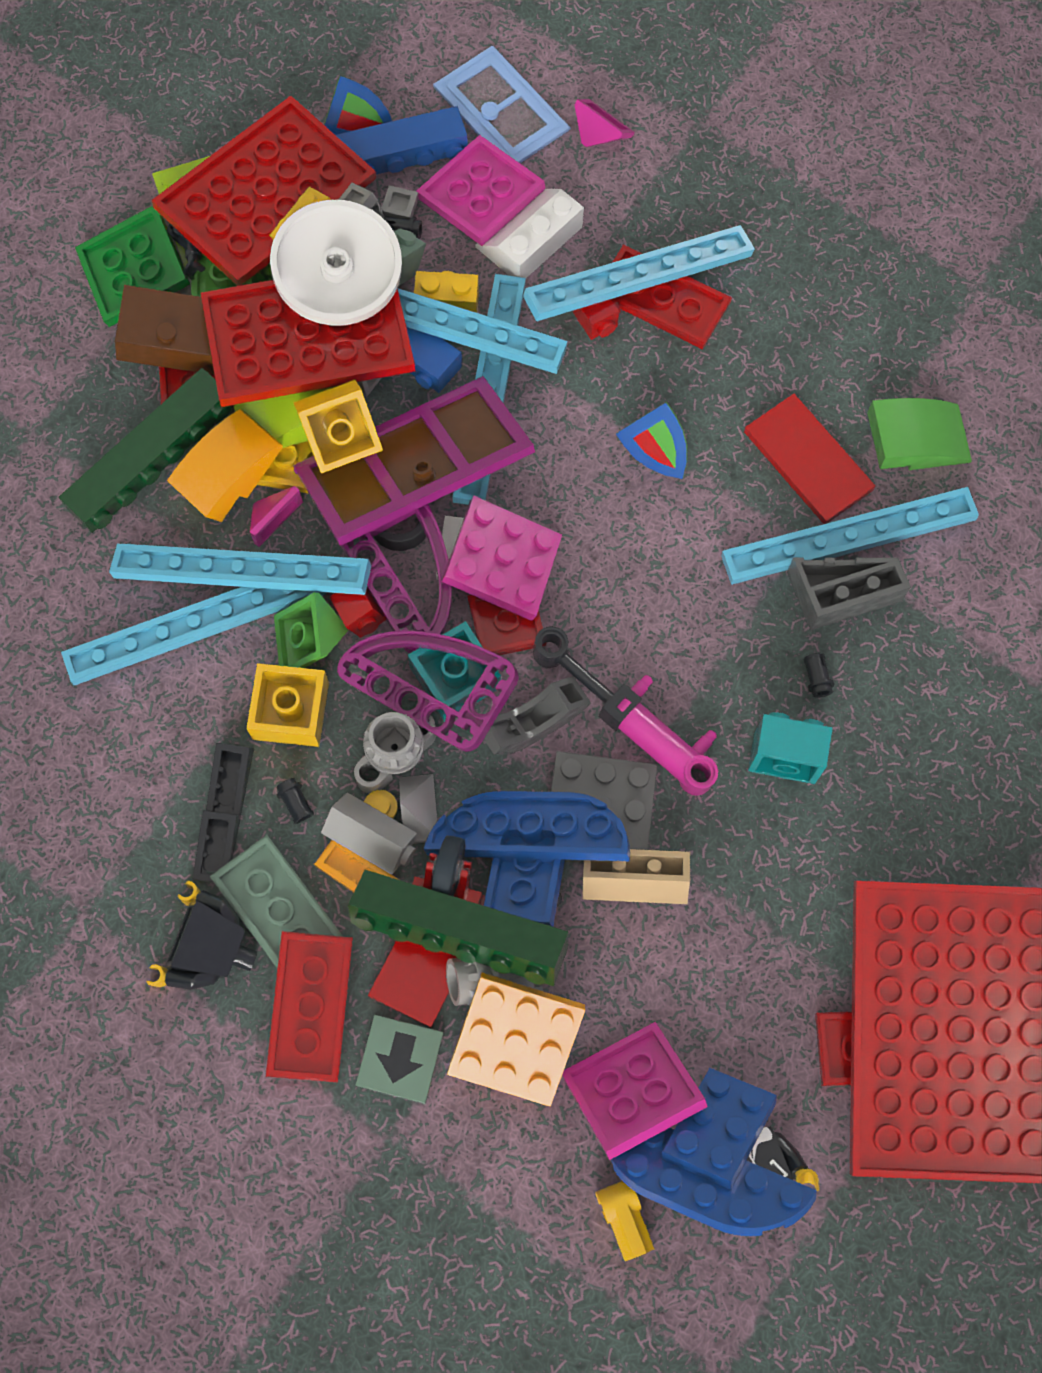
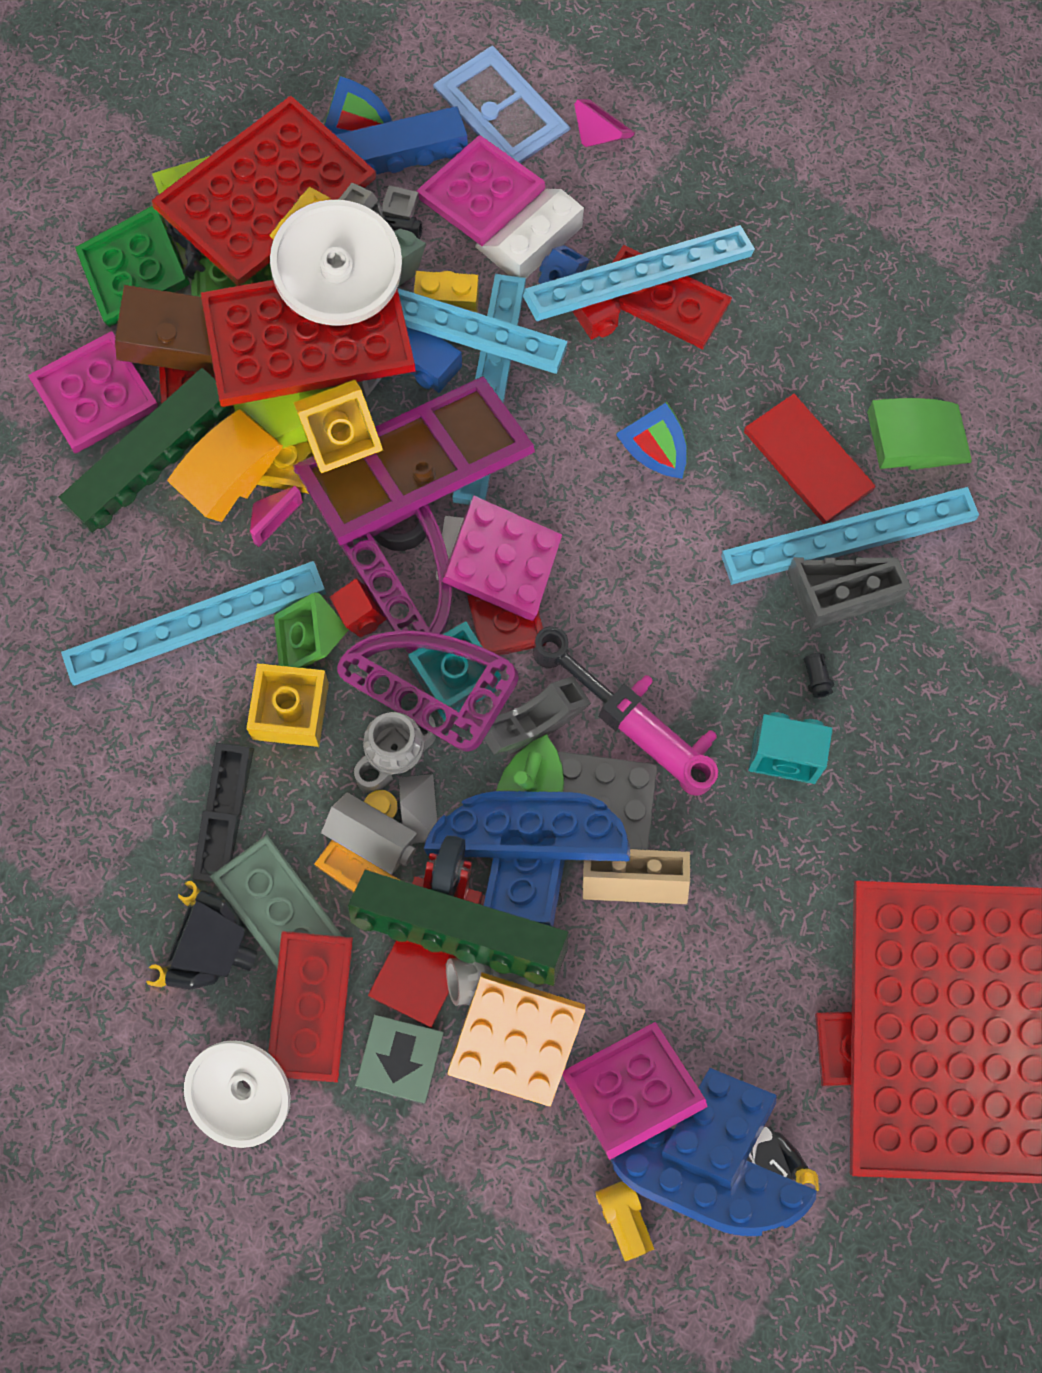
medium azure plate [109,543,371,595] -> none
black pin [276,778,314,824] -> none
none -> dark pink plate [28,331,159,454]
none -> white dish [184,1041,291,1148]
none -> bright green shield [496,734,564,792]
none -> blue brick [538,245,590,284]

